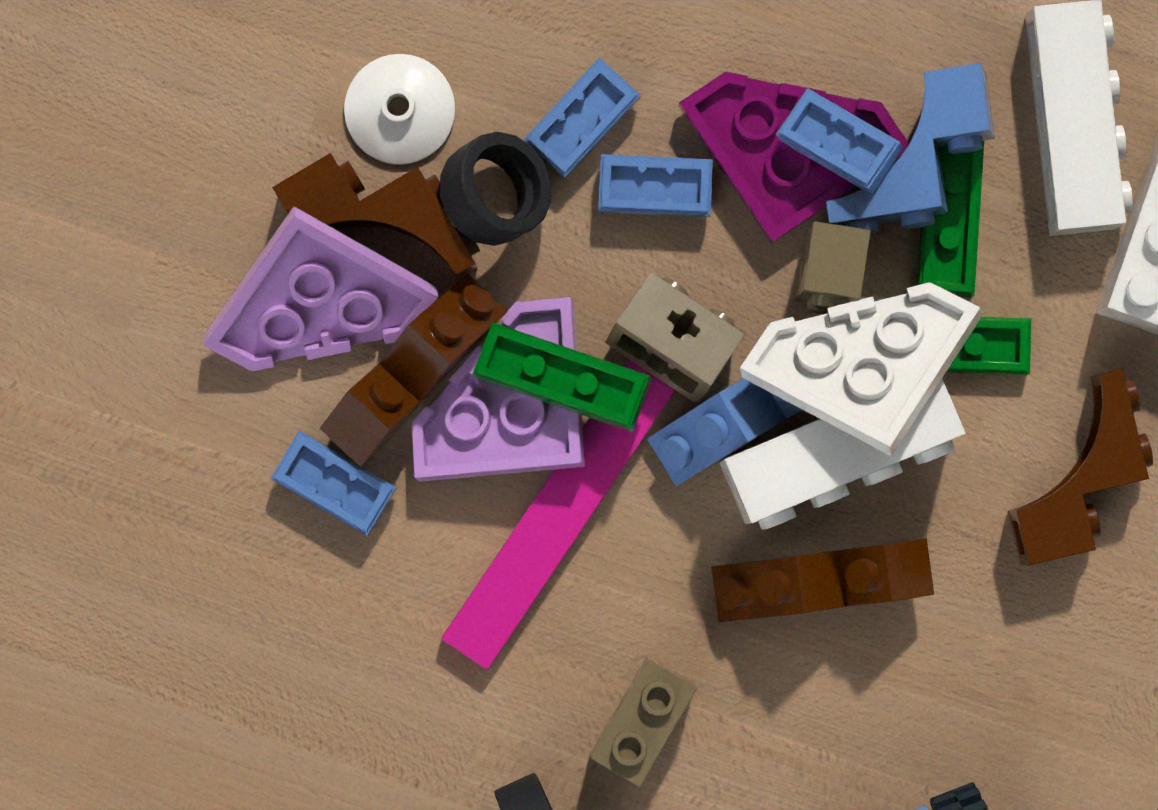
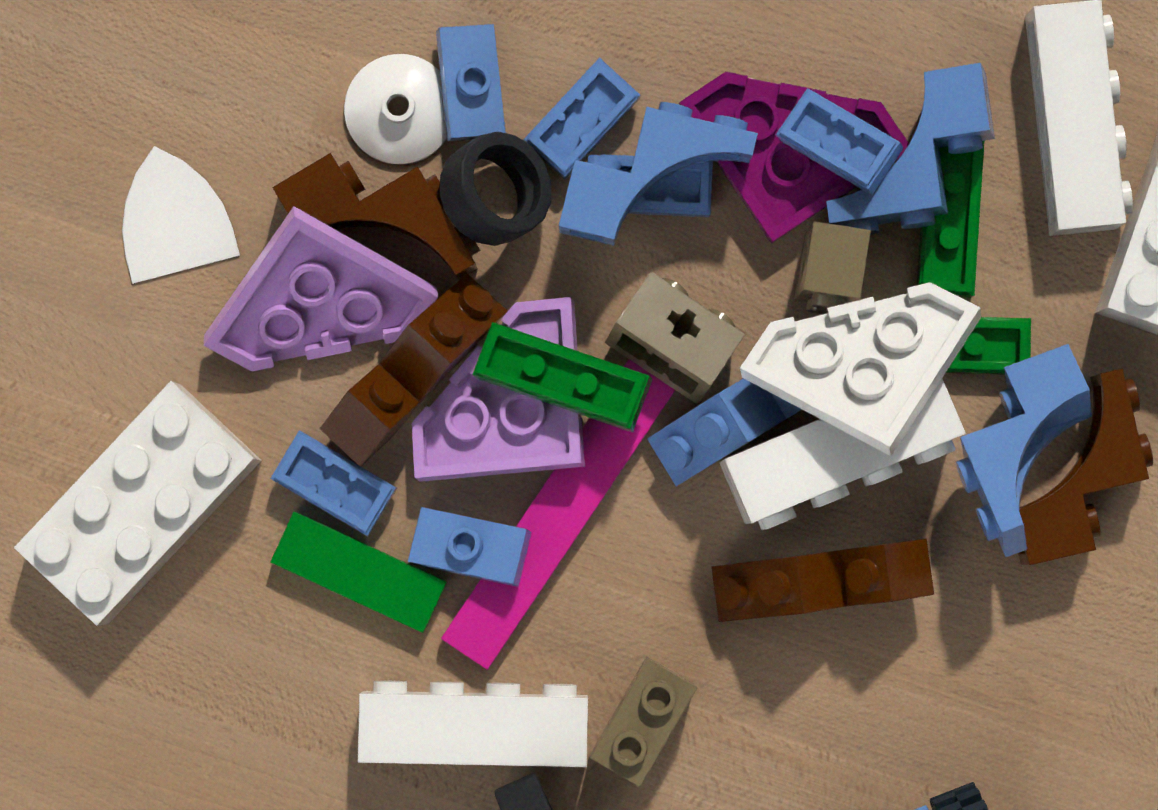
none -> white brick [14,381,262,626]
none -> white sticker [122,146,240,284]
none -> green tile [270,511,447,633]
none -> white brick [358,681,588,767]
none -> medium blue plate [408,507,532,587]
none -> medium blue plate [436,24,506,141]
none -> medium blue arch [559,102,758,246]
none -> medium blue arch [956,344,1092,557]

